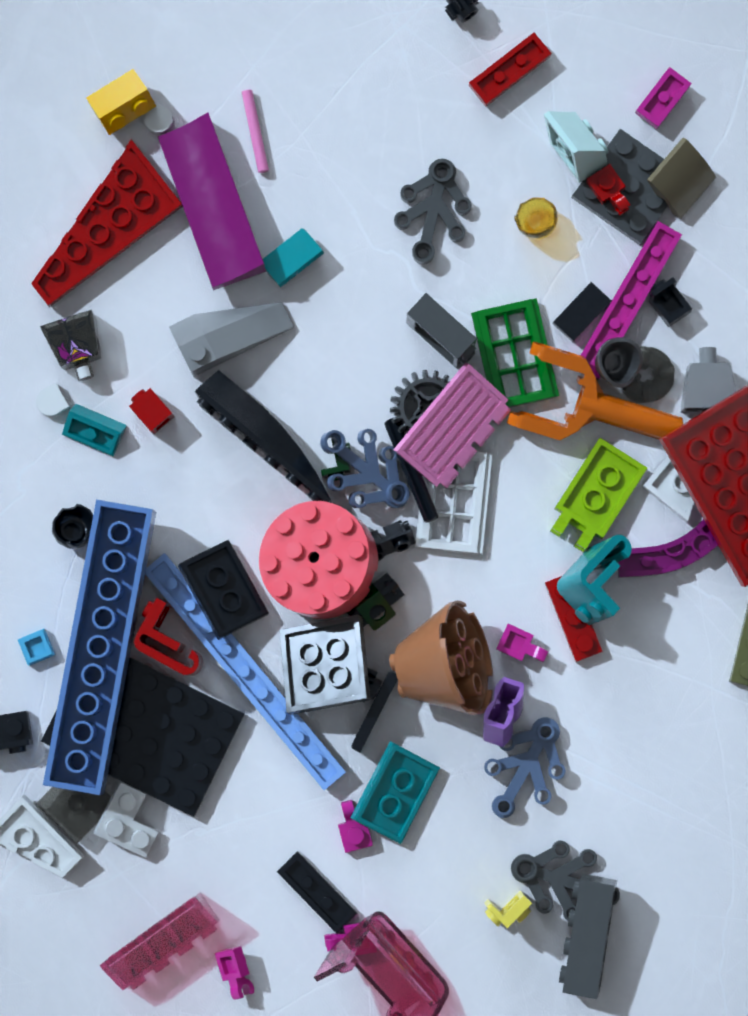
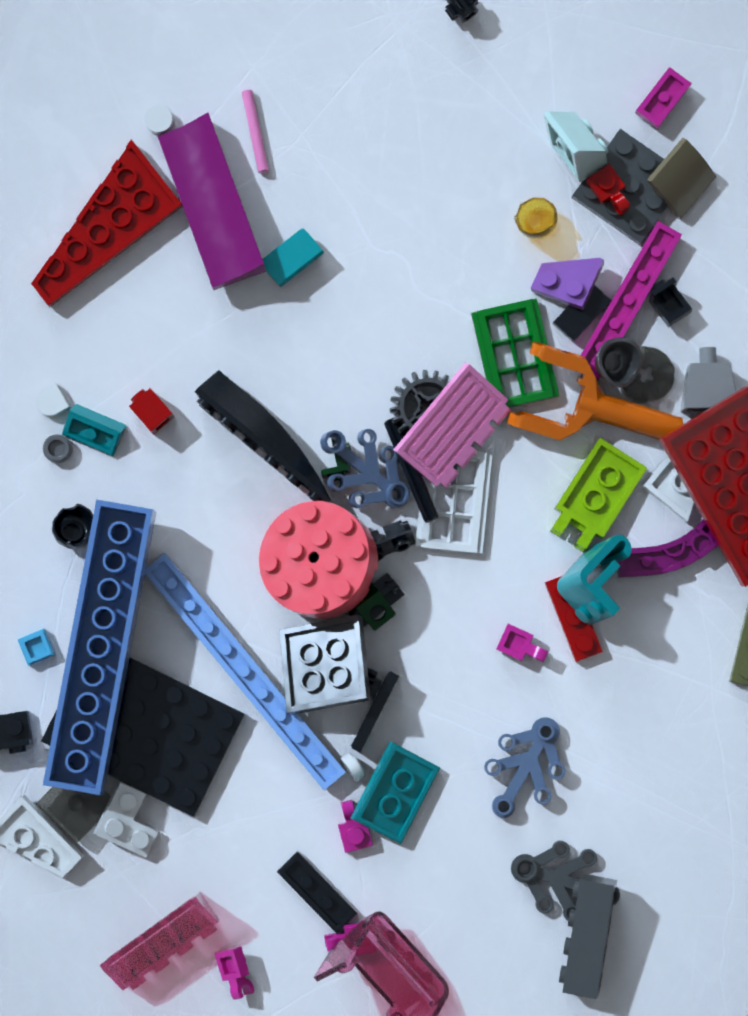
clear smoke torso [40,310,101,381] -> none
yellow brick [86,69,156,135] -> none
red piece [134,598,203,676] -> none
light grey wedge [169,302,294,377] -> none
black tile [178,539,269,640] -> none
nougat cone [389,600,493,715] -> none
dark grey plant [394,159,472,264] -> none
dark grey window [406,293,477,368] -> none
red plate [468,32,552,107] -> none
medium lavender brick [483,677,524,747] -> none
light yellow bracket [484,891,532,928] -> none
none -> flat silver tile [43,434,72,463]
none -> white tile [340,753,365,782]
none -> medium lavender wing [531,258,604,310]

